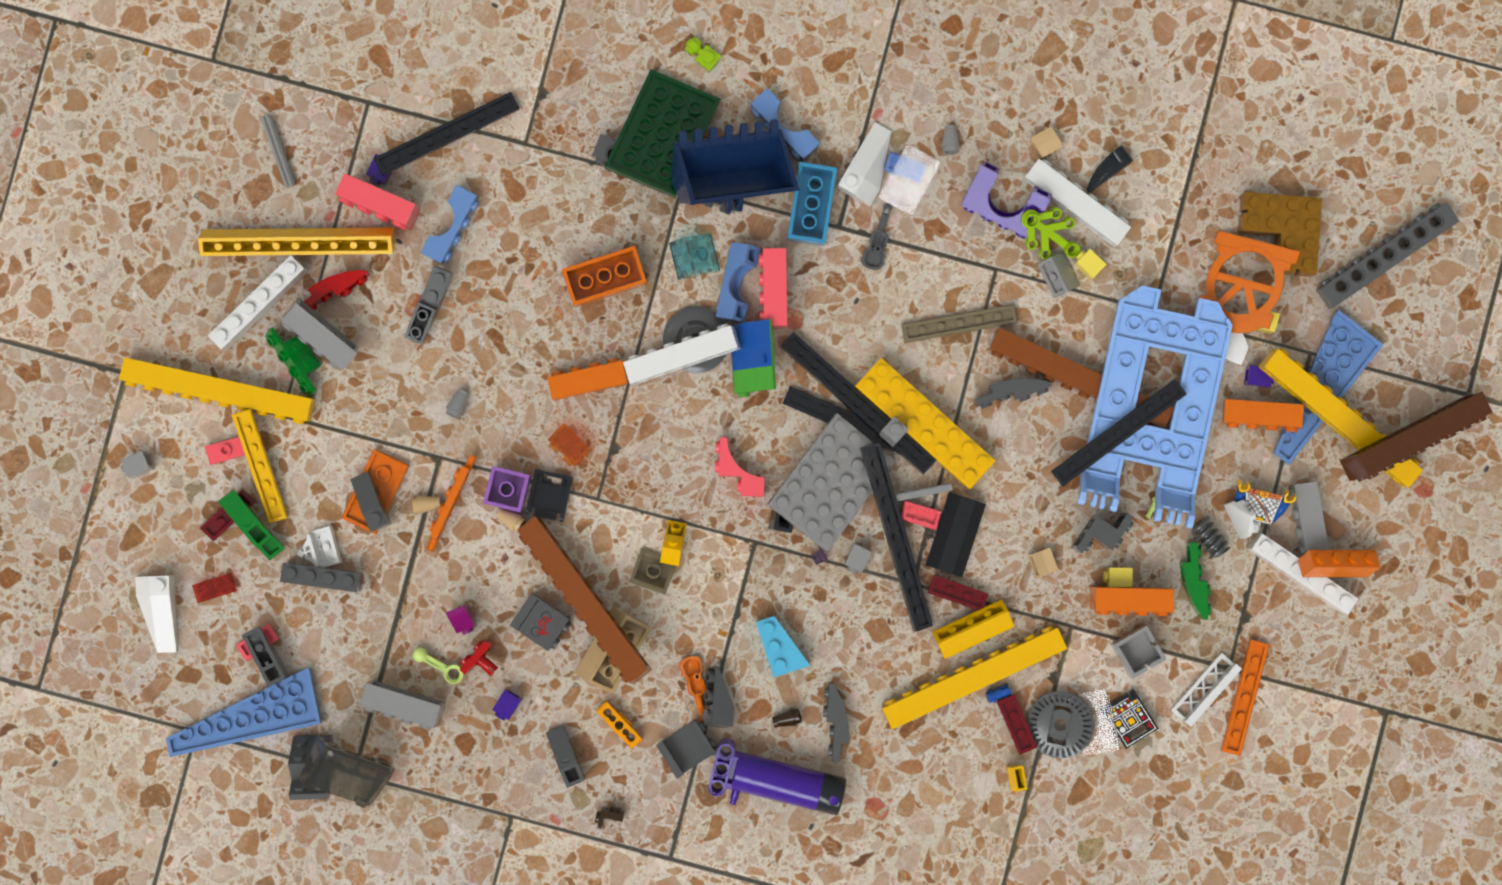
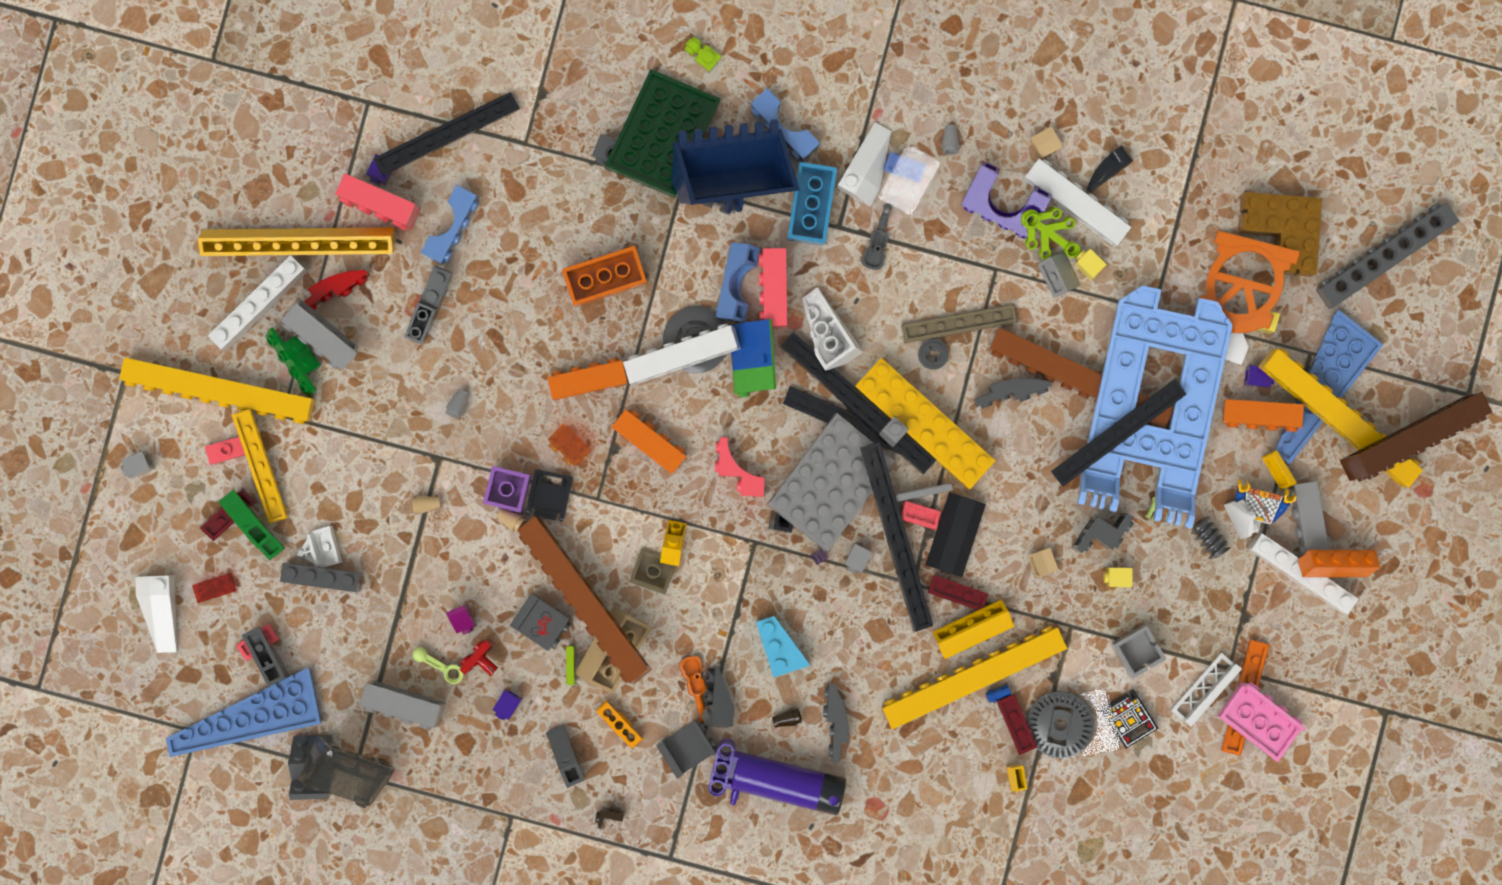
light grey axle [261,114,295,188] -> none
orange tile [341,449,410,534] -> none
dark grey slope [350,471,392,532] -> none
orange plate [426,454,477,552] -> none
clear light blue slope [669,234,720,280] -> none
orange brick [1090,586,1174,616] -> none
green slope [1180,542,1211,620] -> none
none -> lime tile [566,645,576,685]
none -> orange brick [612,409,687,475]
none -> white wedge [802,287,863,371]
none -> dark grey gear [918,339,949,370]
none -> bright pink bracket [1217,682,1306,762]
none -> yellow tile [1262,450,1297,490]

